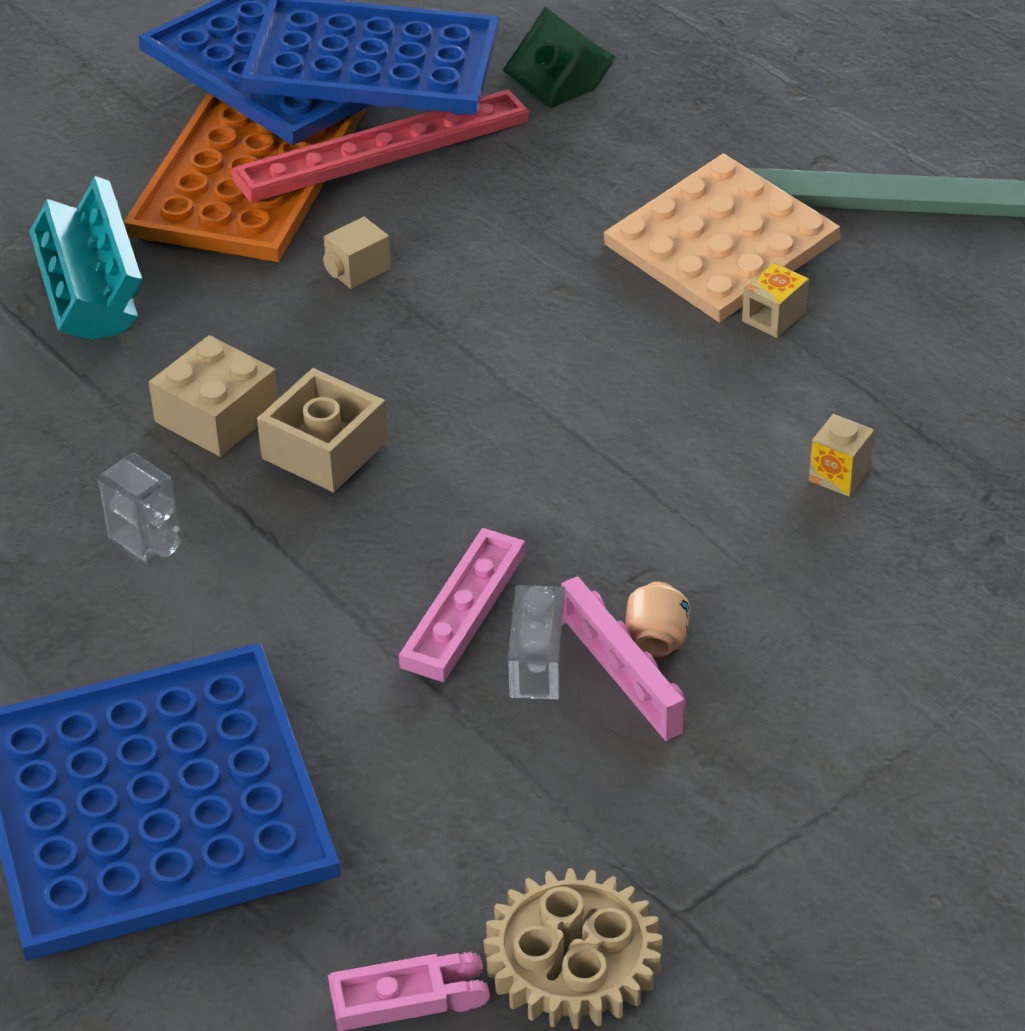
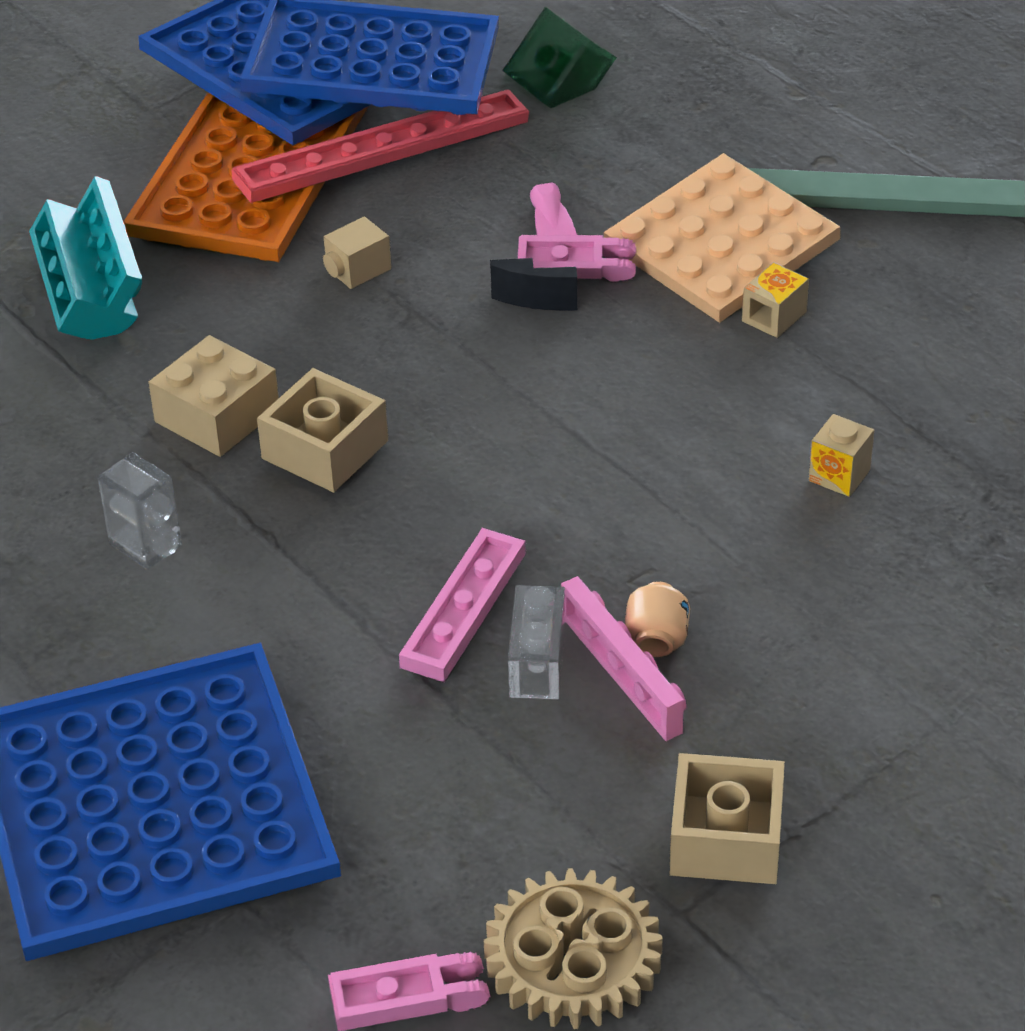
none -> black slope [490,258,577,311]
none -> bright pink hinge [518,235,636,282]
none -> bright pink piece [530,183,577,235]
none -> tan brick [670,753,785,884]

